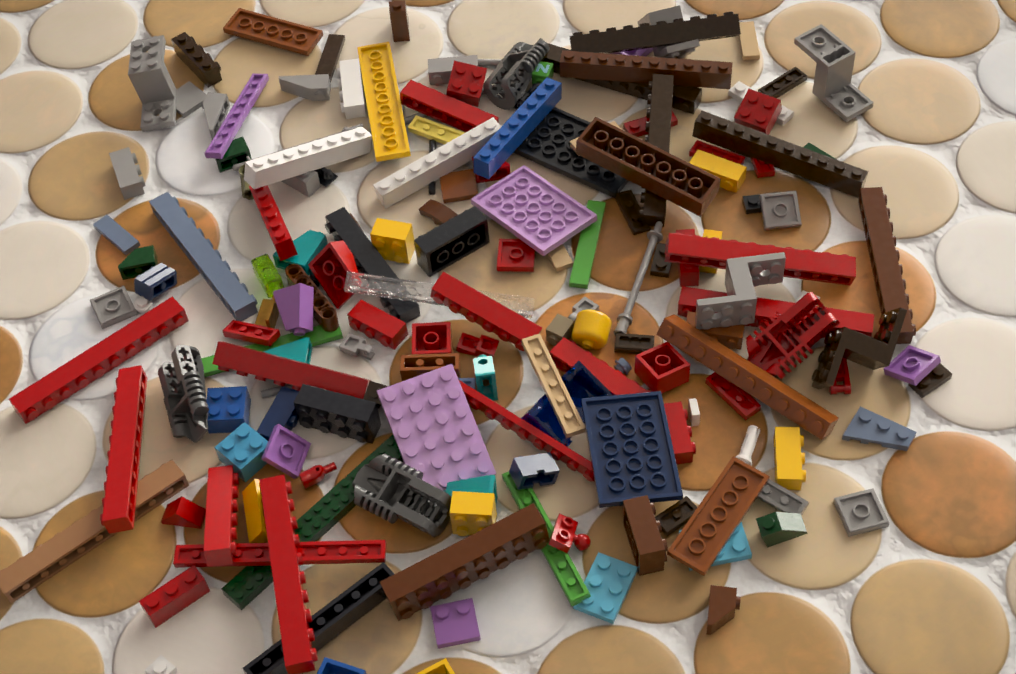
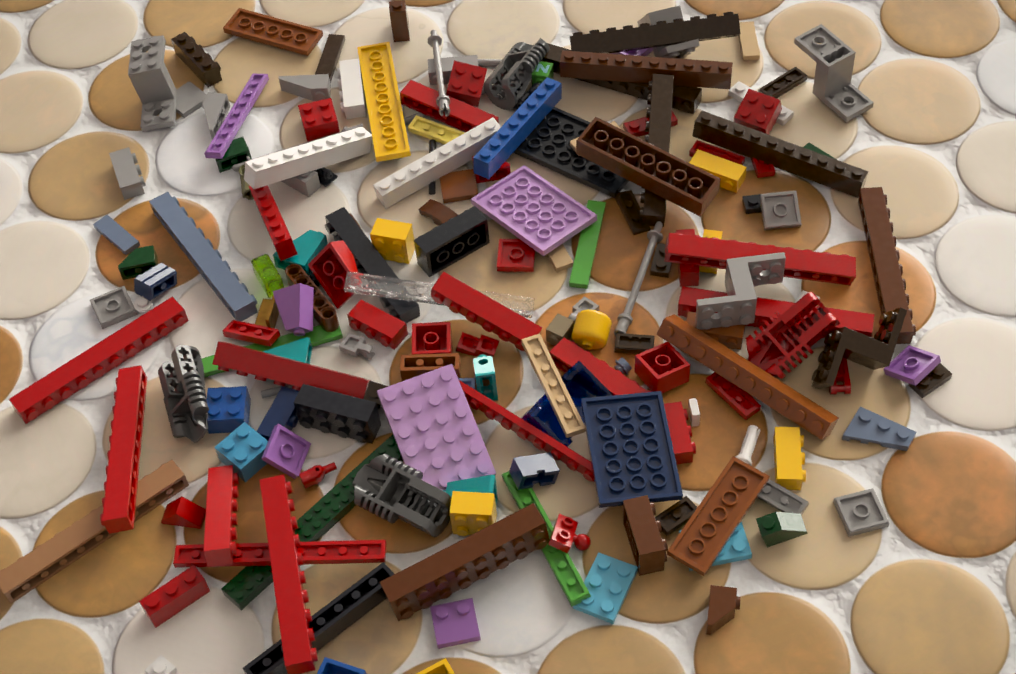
yellow brick [242,479,268,543] -> none
none -> red brick [298,98,340,142]
none -> light grey bar [428,30,450,116]

